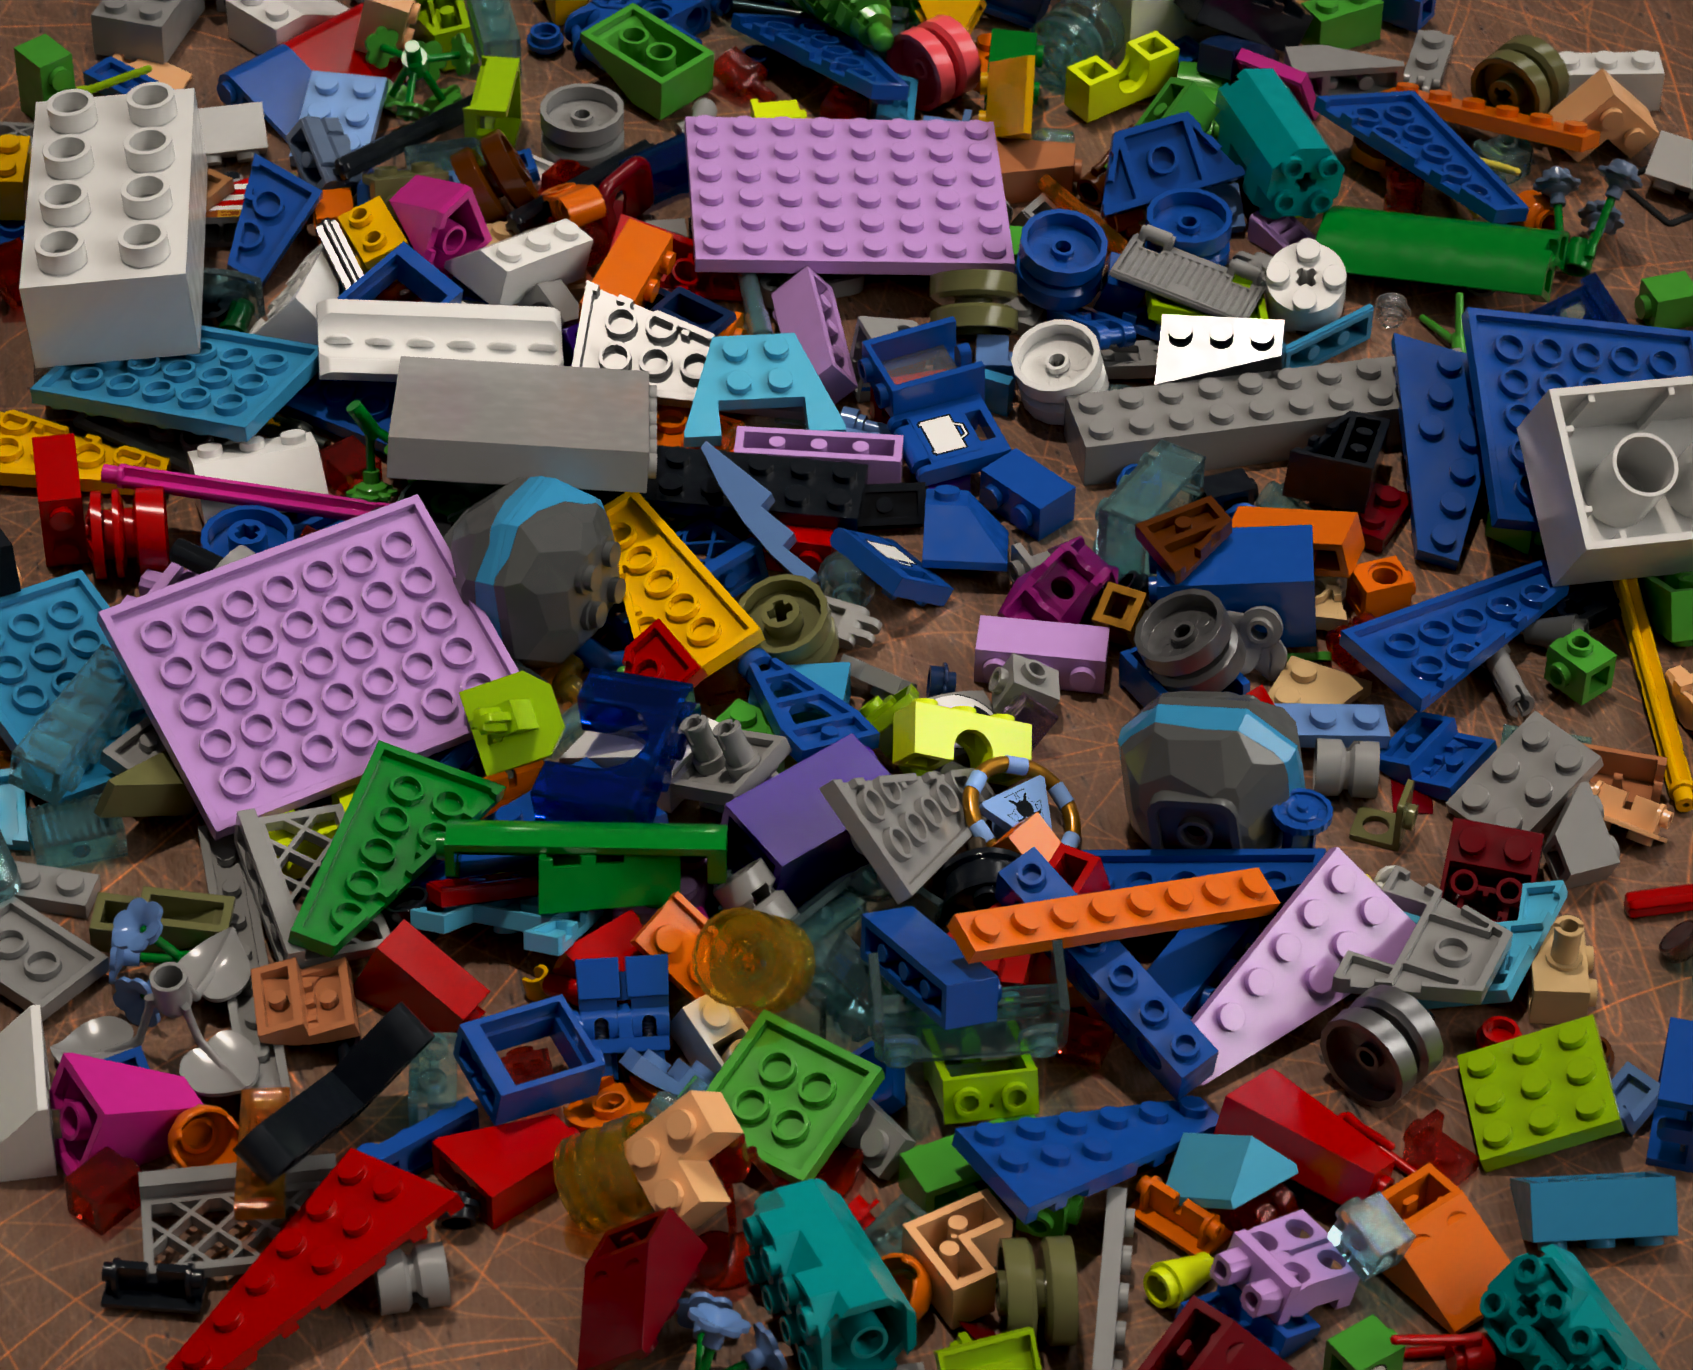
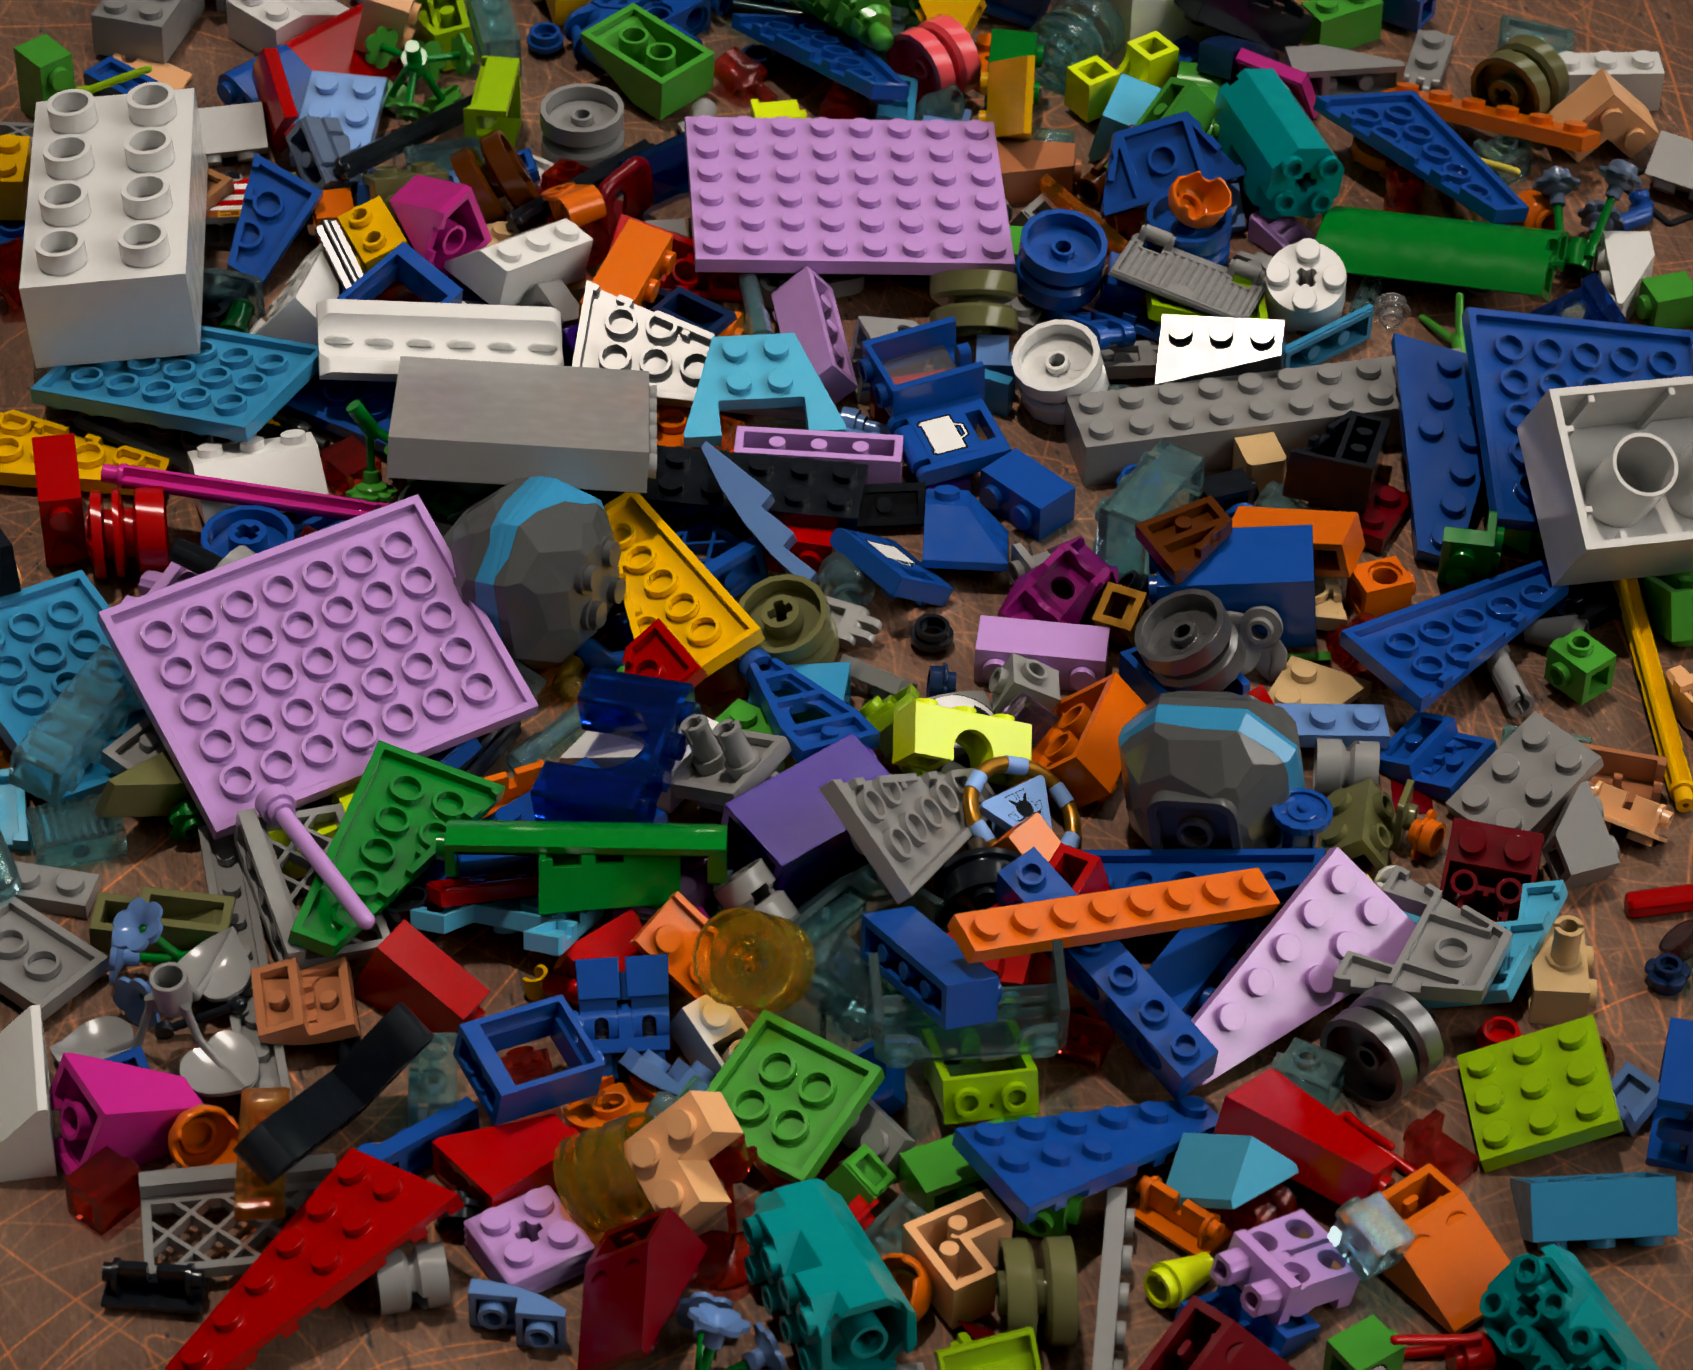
lime piece [459,671,566,776] -> none
none -> black hinge [155,995,248,1040]
none -> green plate [169,799,206,841]
none -> red slope [252,48,299,152]
none -> lavender piece [255,784,375,930]
none -> lavender brick [464,1185,595,1294]
none -> medium blue slope [468,1278,567,1350]
none -> bright green slope [824,1143,897,1205]
none -> black plate [910,614,954,653]
none -> clear light blue piece [914,85,965,120]
none -> orange slope [1014,672,1146,809]
none -> medium azure slope [1088,73,1162,162]
none -> orange hair [1168,171,1232,229]
none -> tan piece [1231,432,1287,496]
none -> clear light blue brick [1270,1037,1347,1110]
none -> olive bracket [1318,778,1395,870]
none -> clear light blue axle [1349,276,1386,313]
none -> orange plate [1407,809,1446,861]
none -> green bracket [1437,510,1505,588]
none -> clear light blue slope [1497,14,1576,53]
none -> white slope [1593,231,1655,324]
none -> blue arm [1617,189,1654,231]
none -> dark blue plate [1644,953,1691,996]

